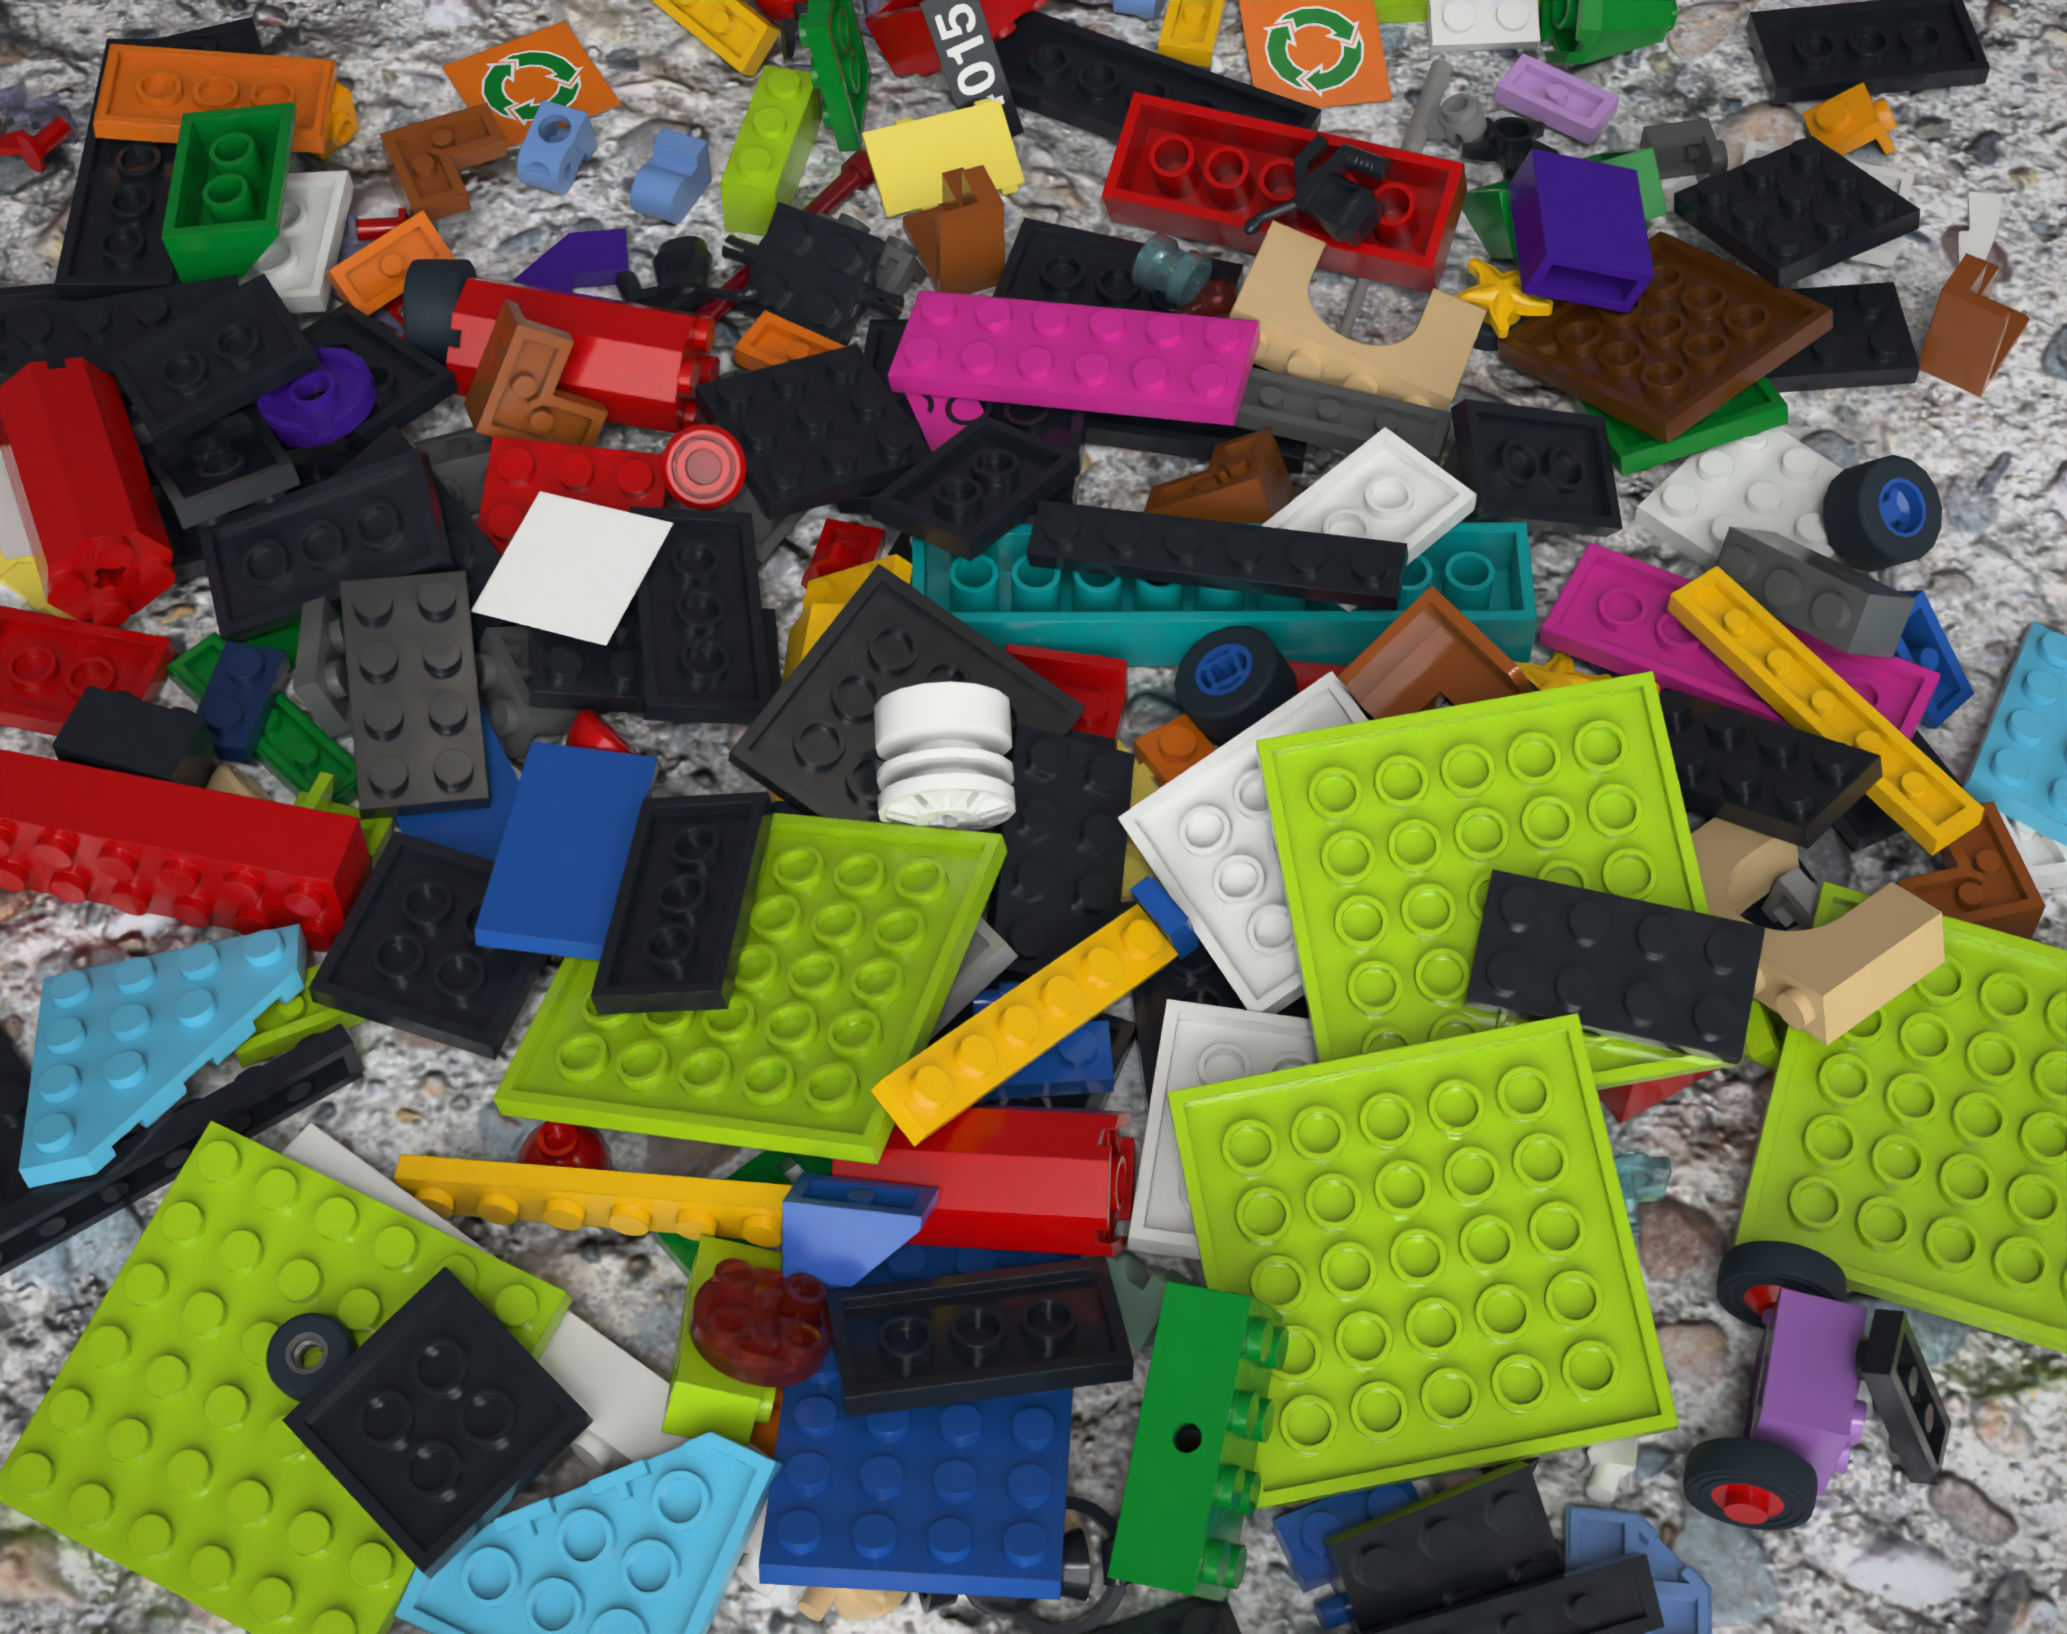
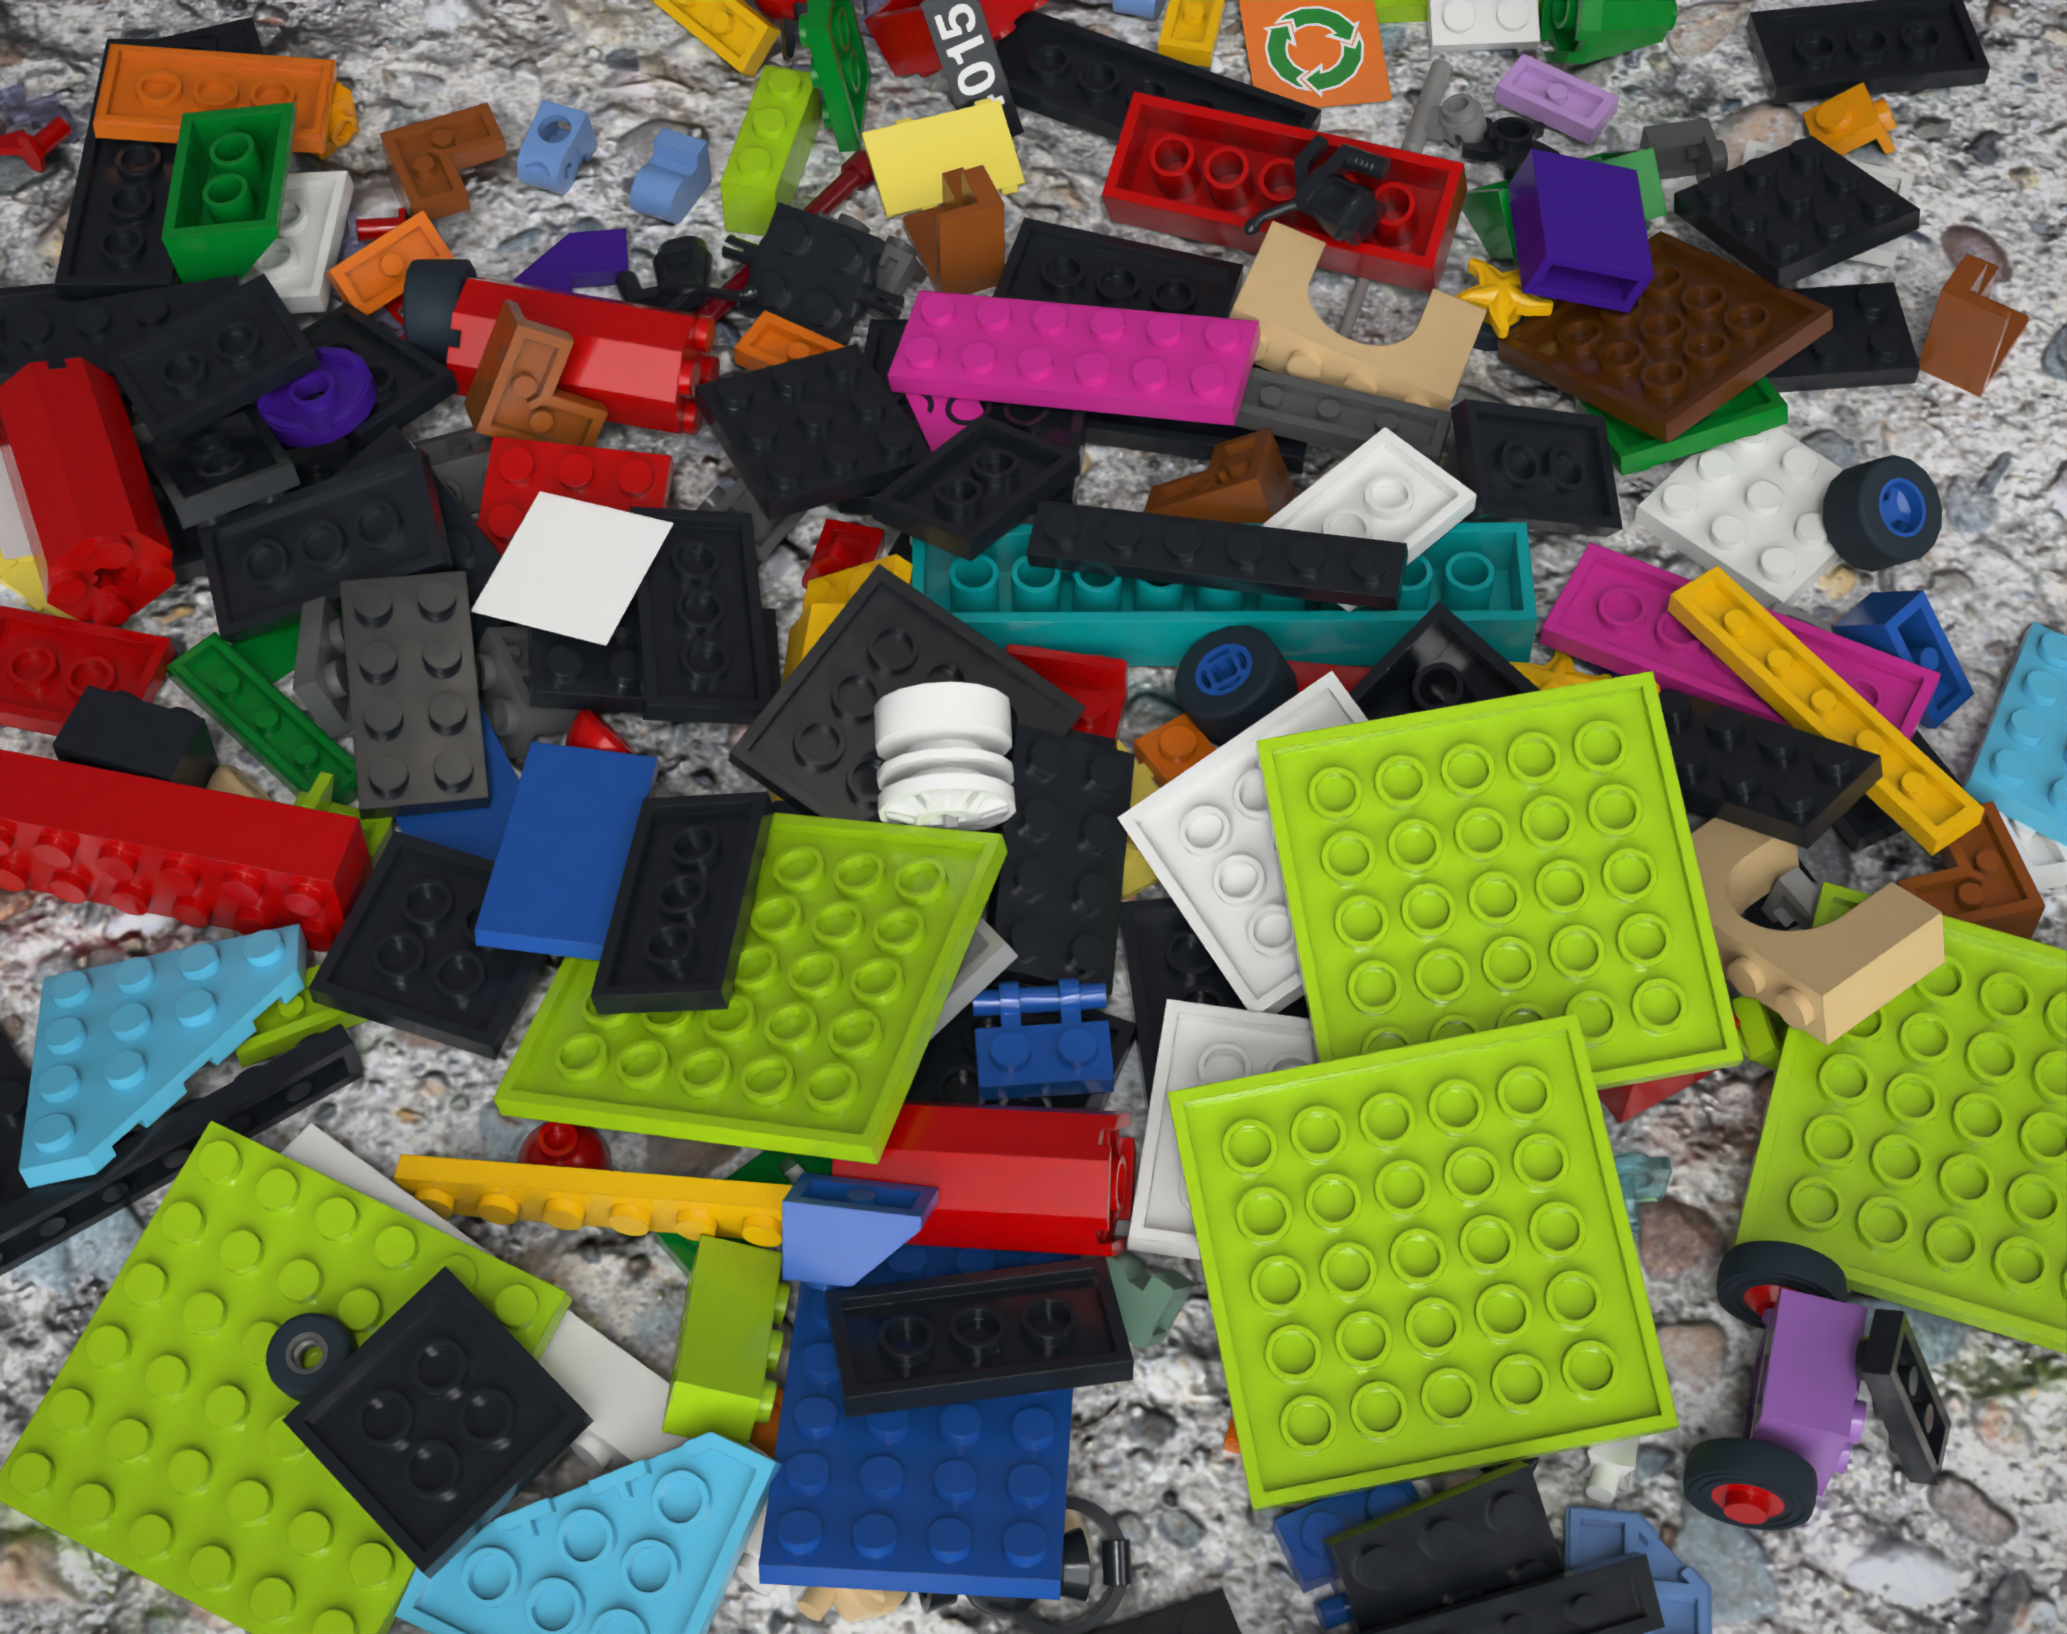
dark blue plate [196,640,290,765] -> none
orange sticker [442,21,622,149] -> none
brick [661,424,746,510] -> none
clear red tile [688,1258,833,1387] -> none
yellow plate [871,903,1179,1147] -> none
green brick [1107,1281,1289,1602] -> none
blue tile [1130,876,1199,960] -> none
clear light blue wheel [1132,232,1212,310] -> none
clear red piece [1172,279,1238,318] -> none
dark orange panel [1338,585,1535,720] -> none
black plate [1464,869,1766,1065] -> none
dark grey brick [1715,526,1915,658] -> none
white sticker [1958,191,2002,263] -> none

